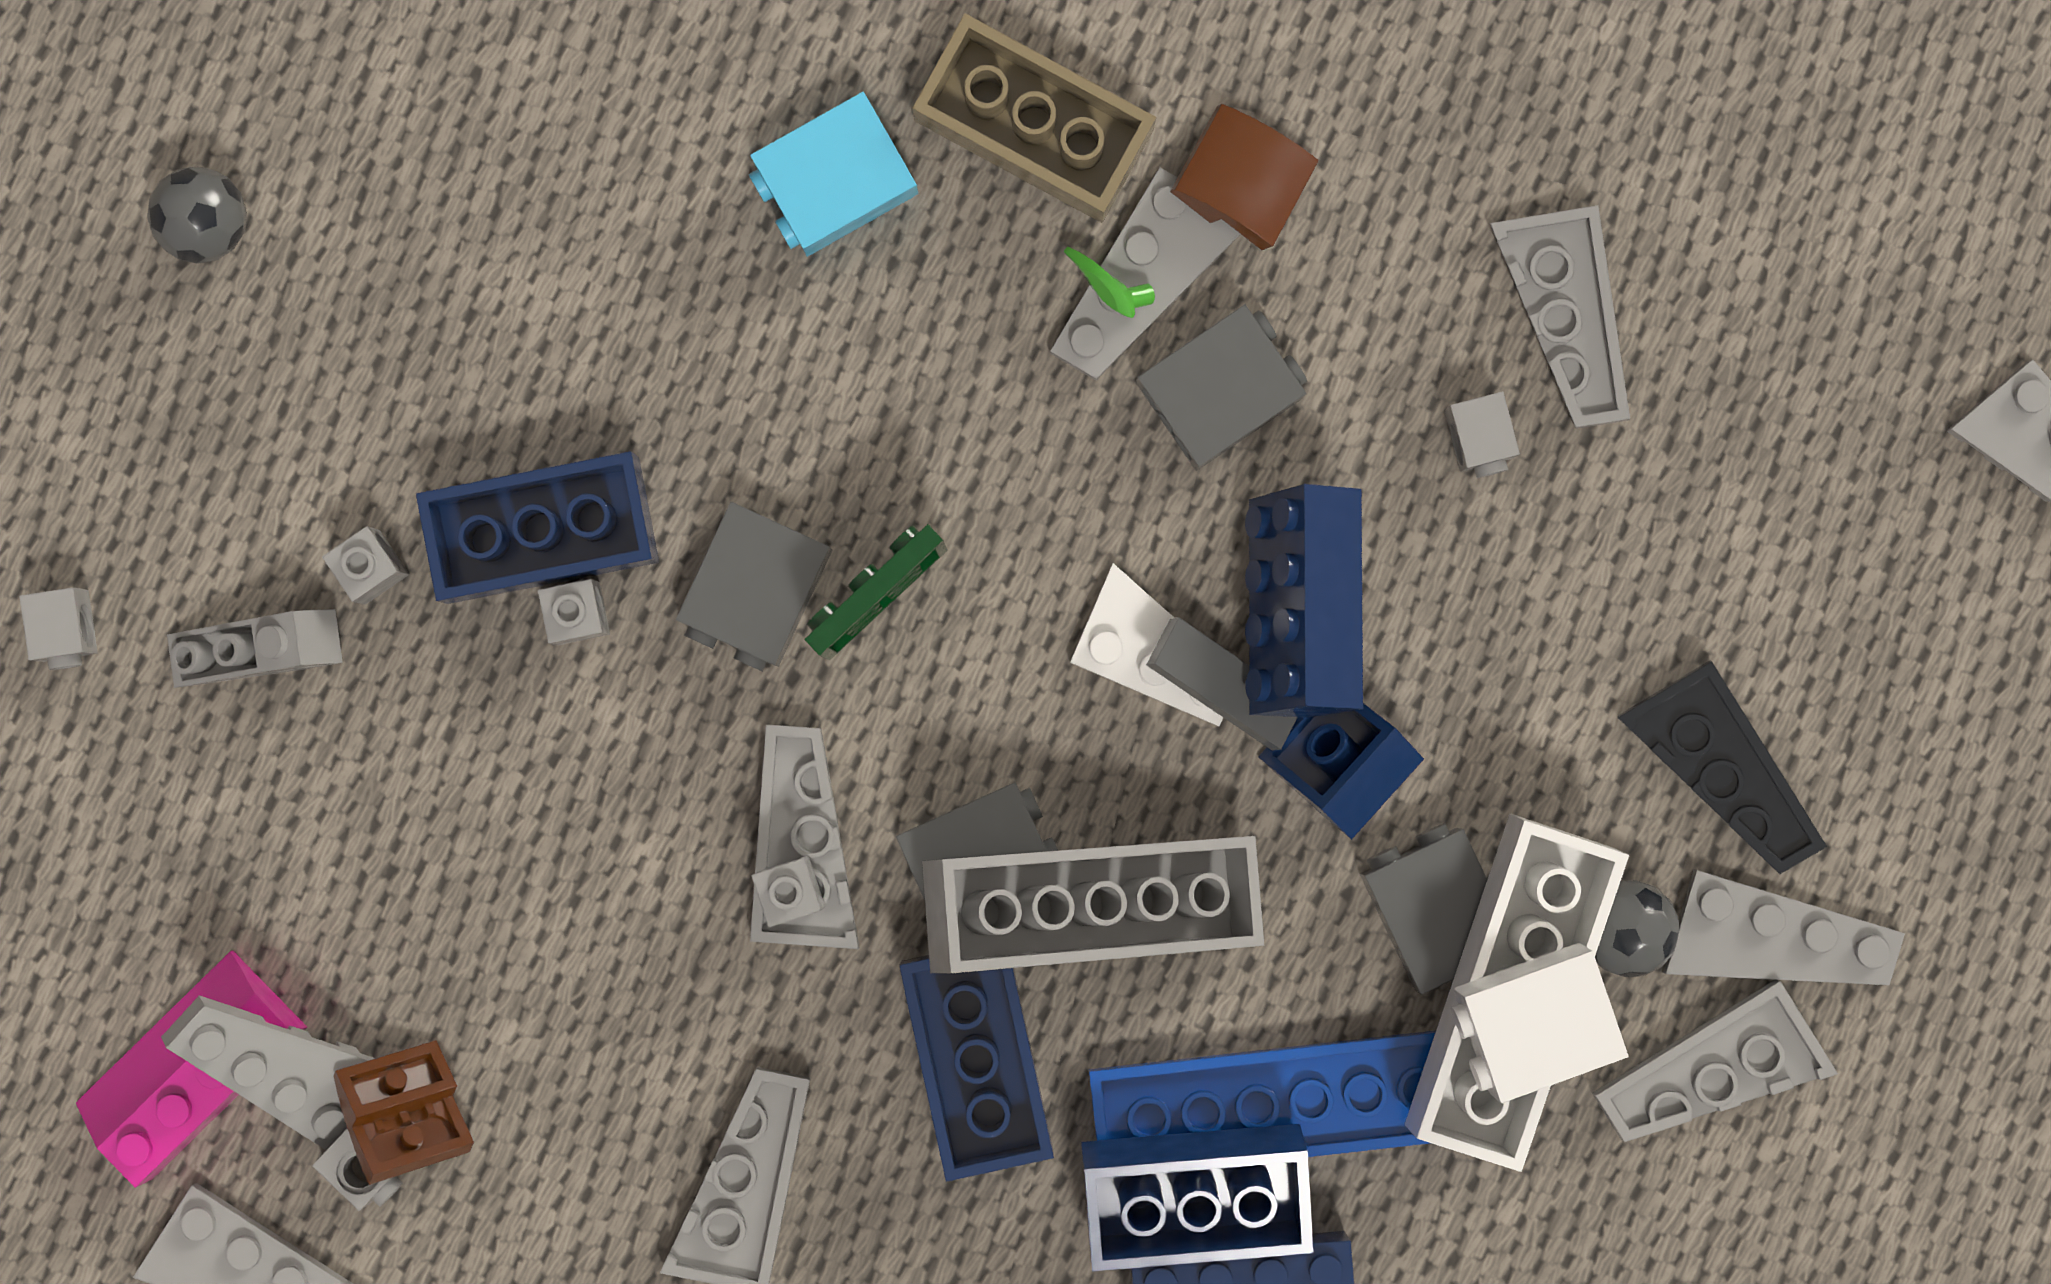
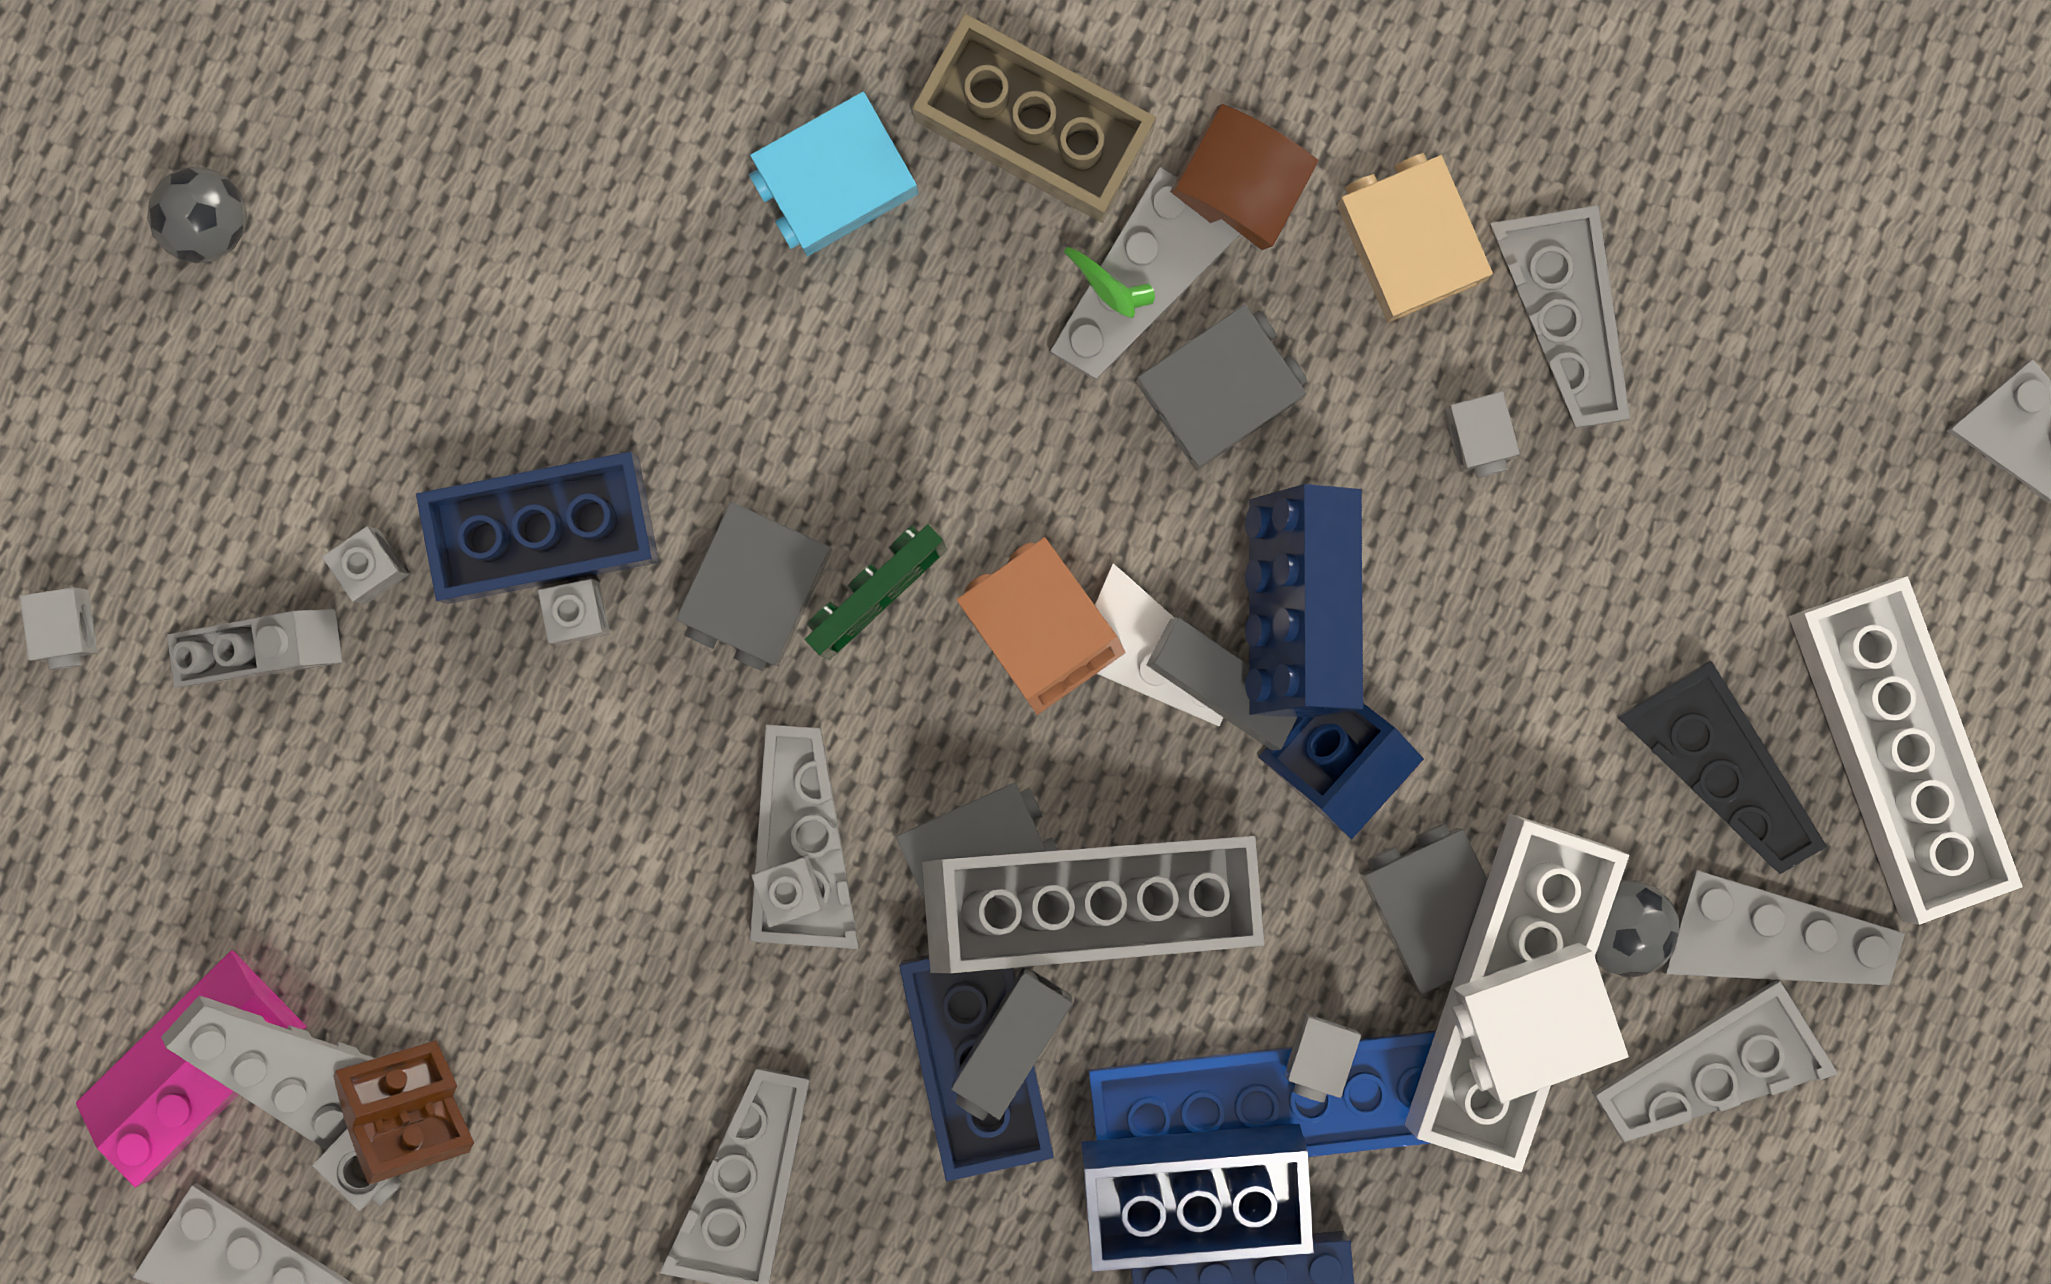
none -> dark grey brick [951,967,1073,1120]
none -> nougat brick [956,537,1126,715]
none -> light grey brick [1284,1013,1361,1102]
none -> tan brick [1337,153,1493,323]
none -> white brick [1789,576,2023,925]

